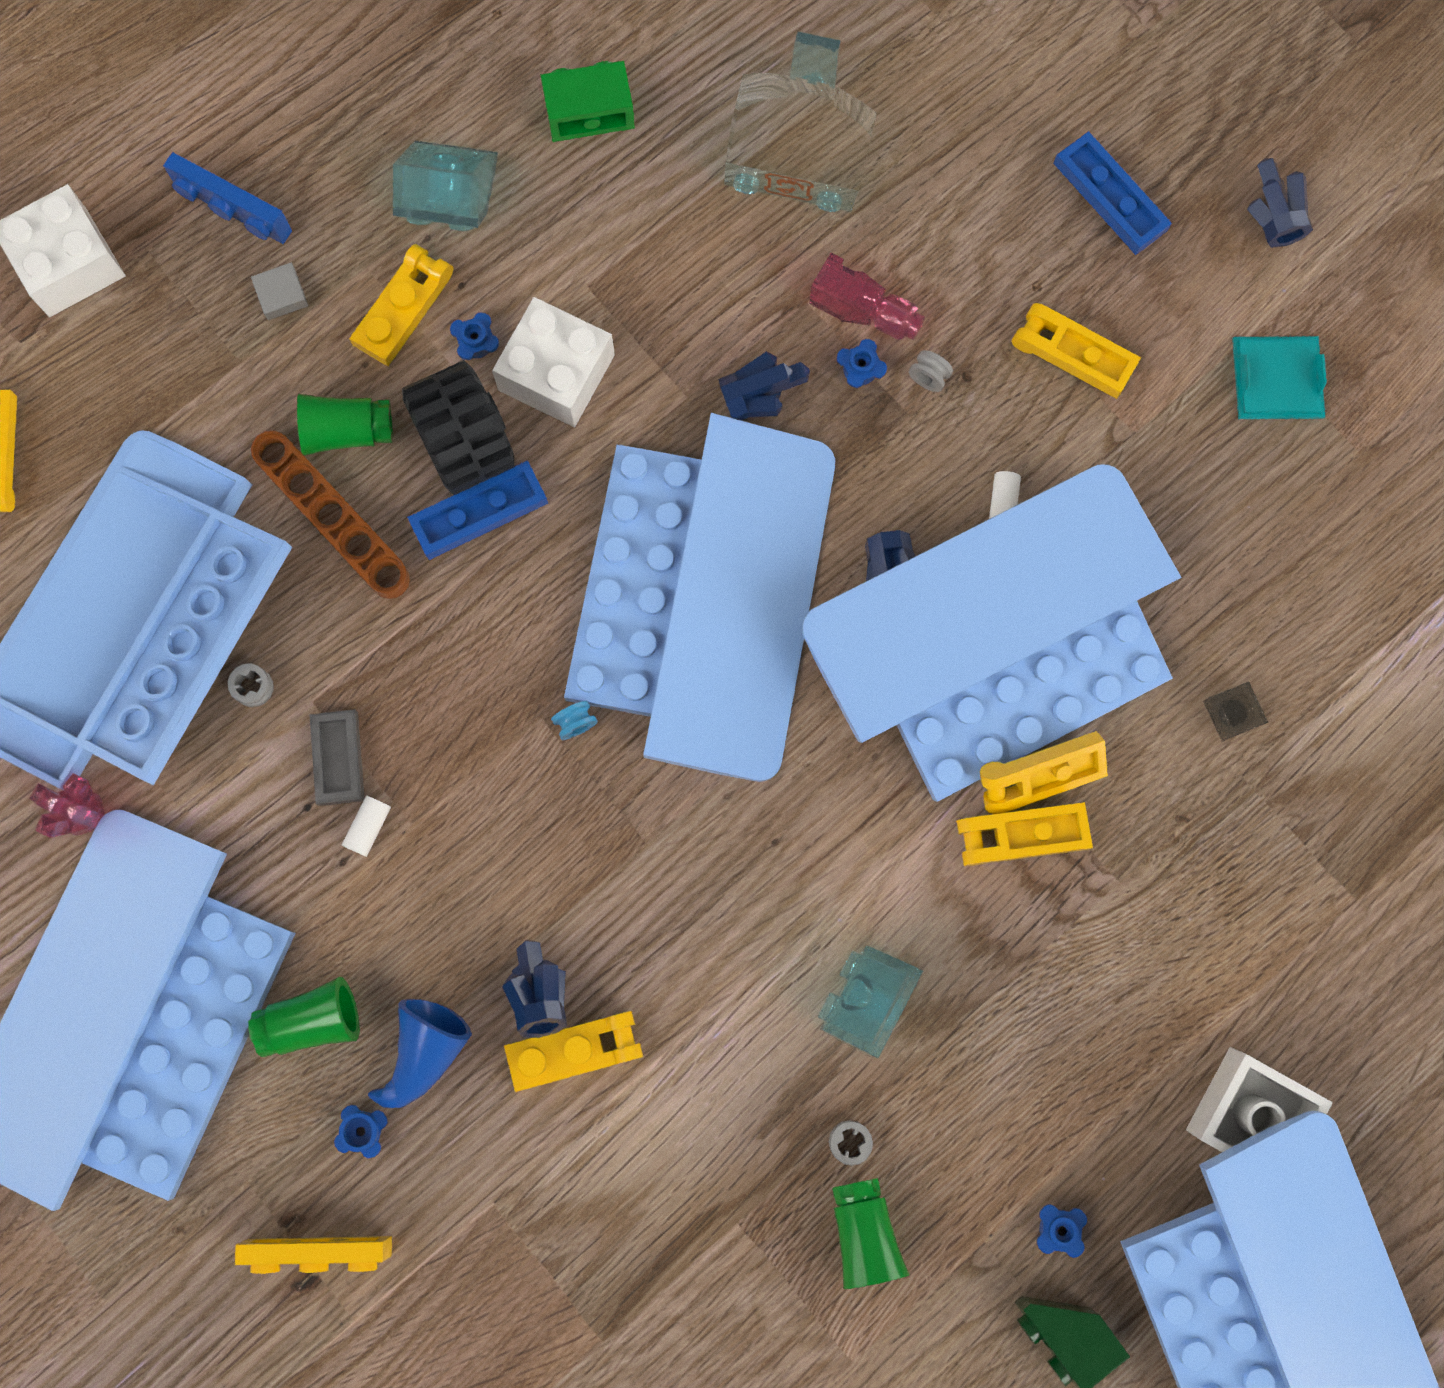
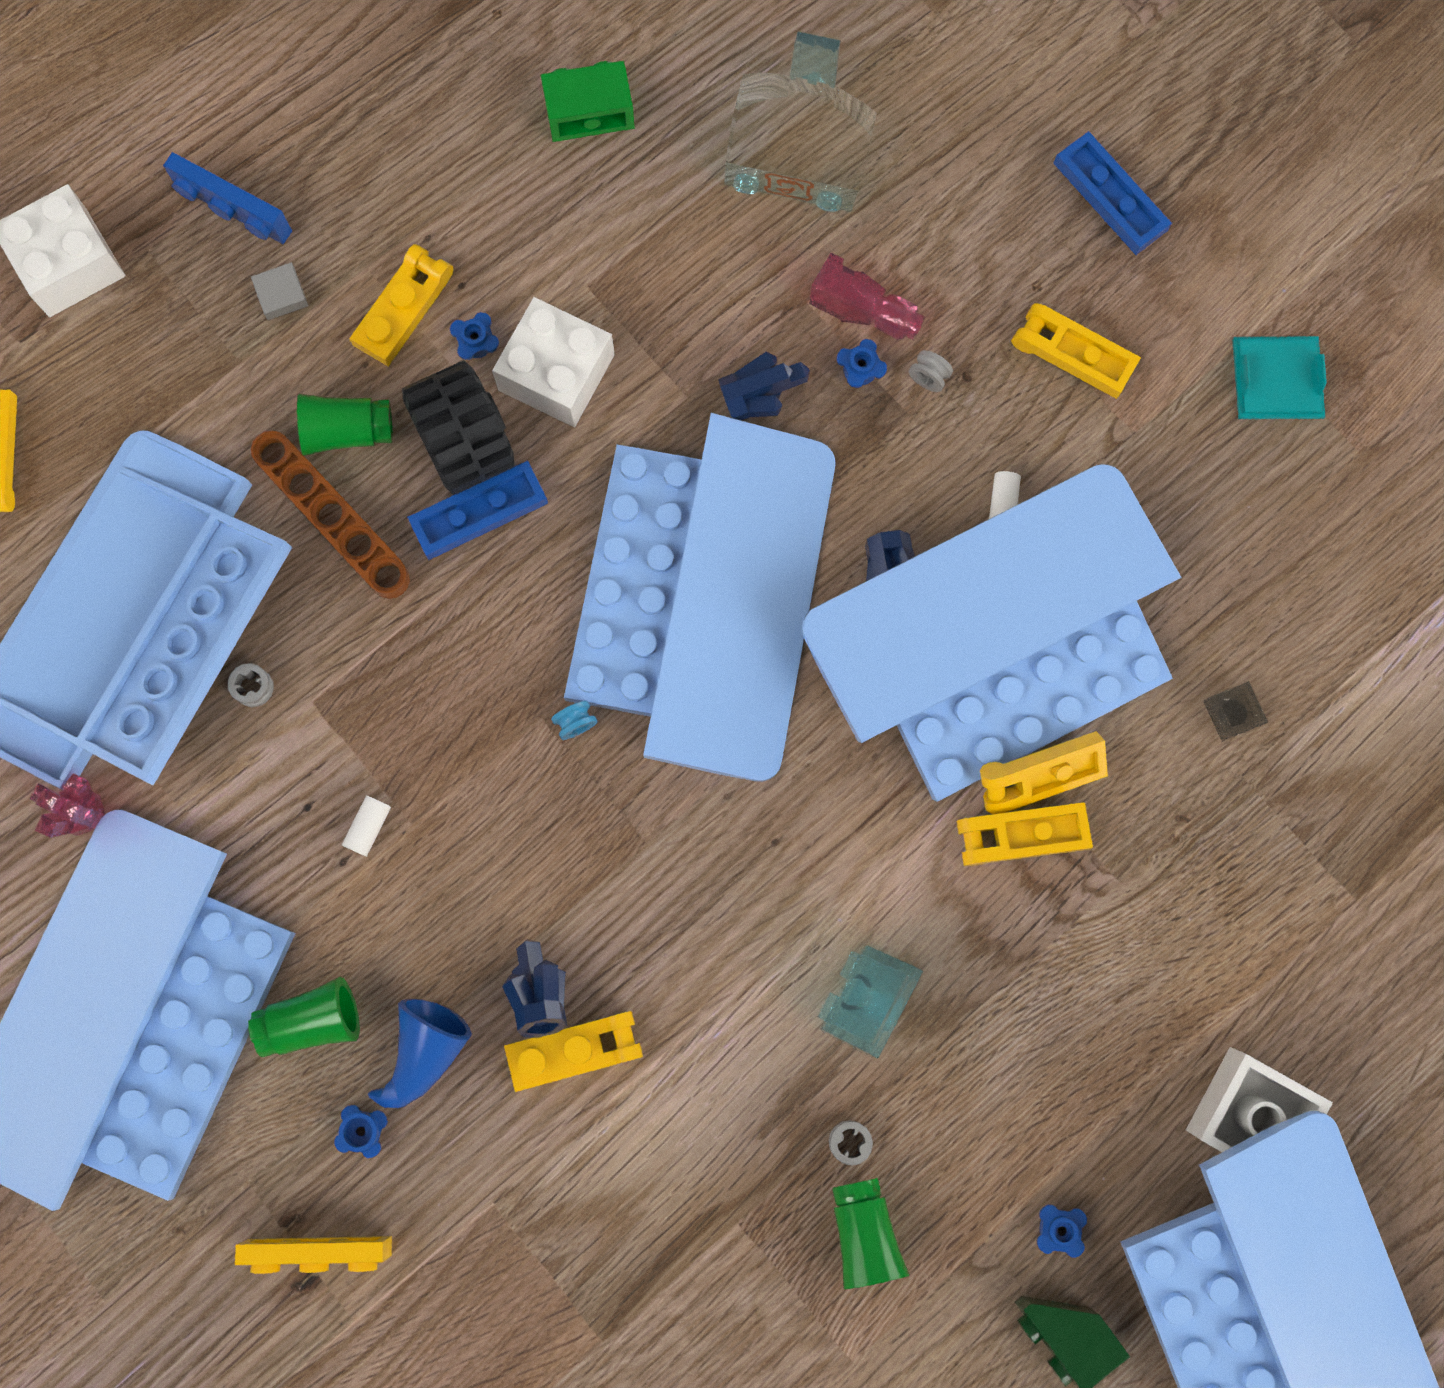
flat silver tile [309,709,364,806] -> none
clear light blue slope [393,141,498,231] -> none
dark blue rock [1247,158,1313,248] -> none

